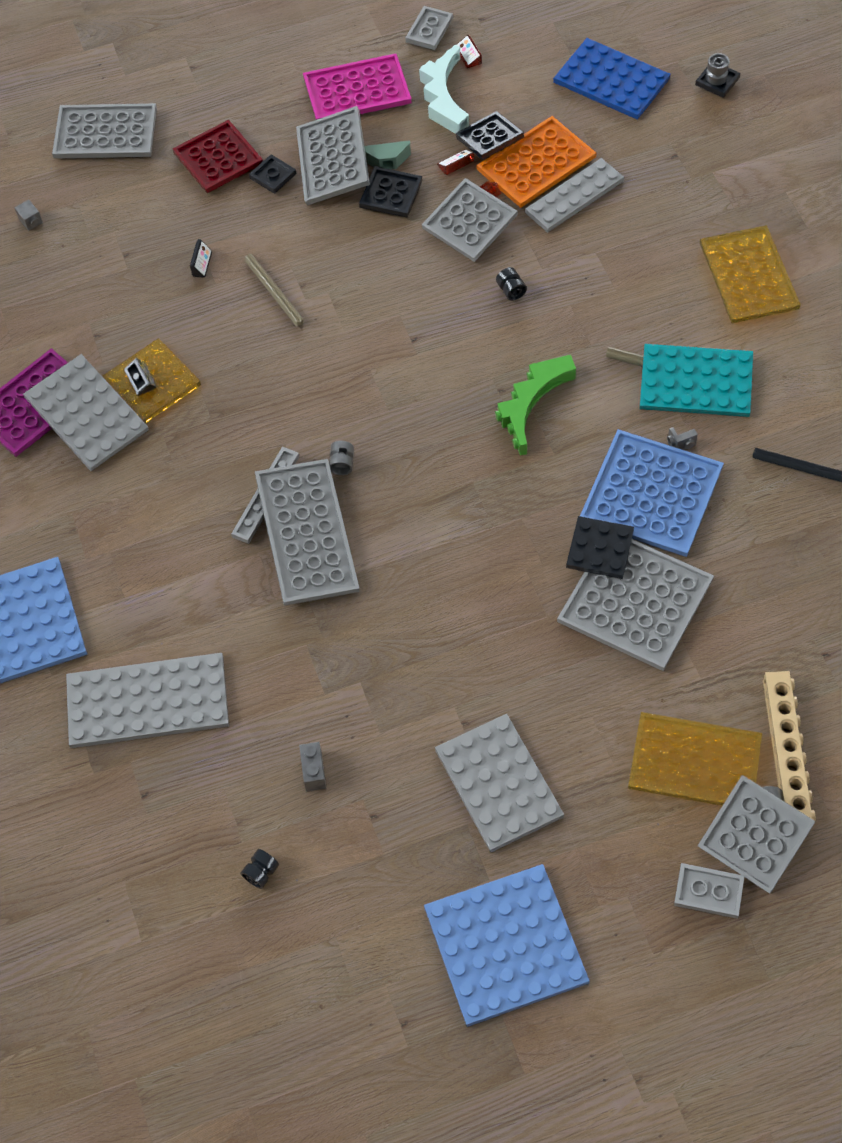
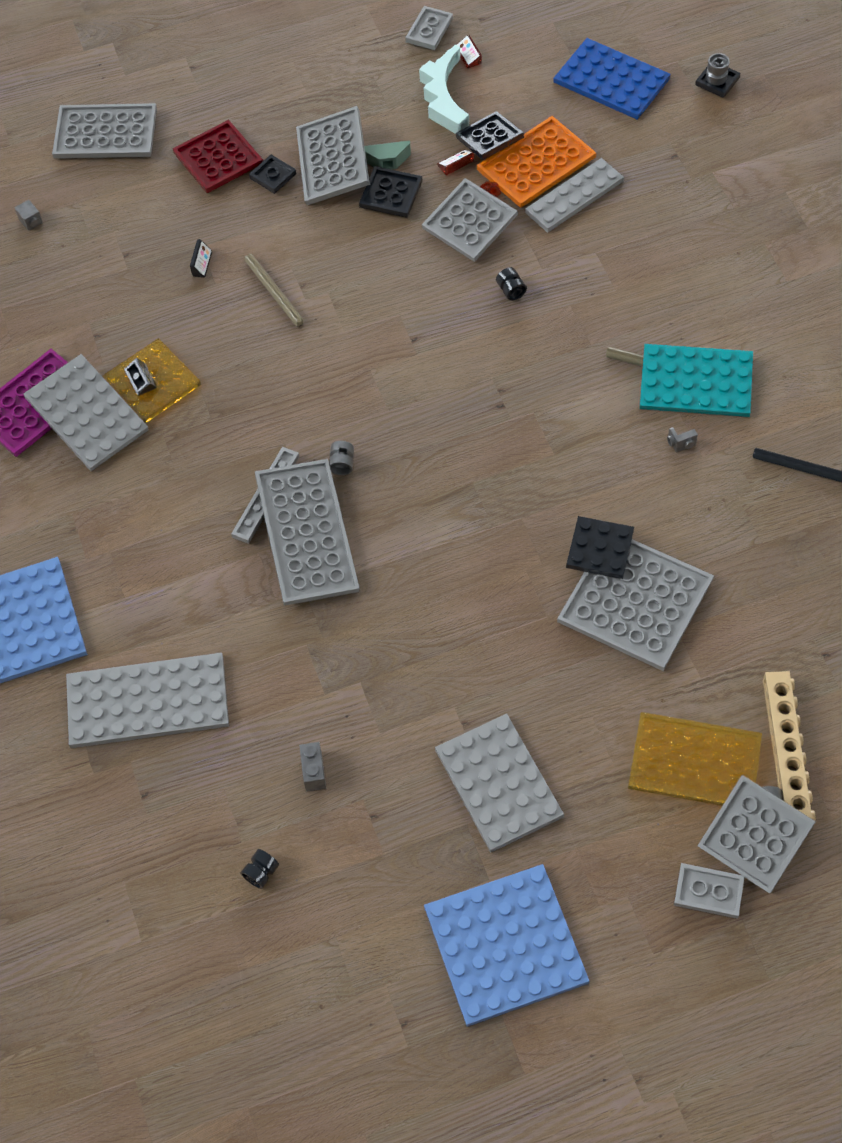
dark pink plate [303,53,412,120] -> none
bright green arch [495,354,576,456] -> none
medium blue plate [580,429,724,557] -> none
clear yellow plate [700,225,801,324] -> none

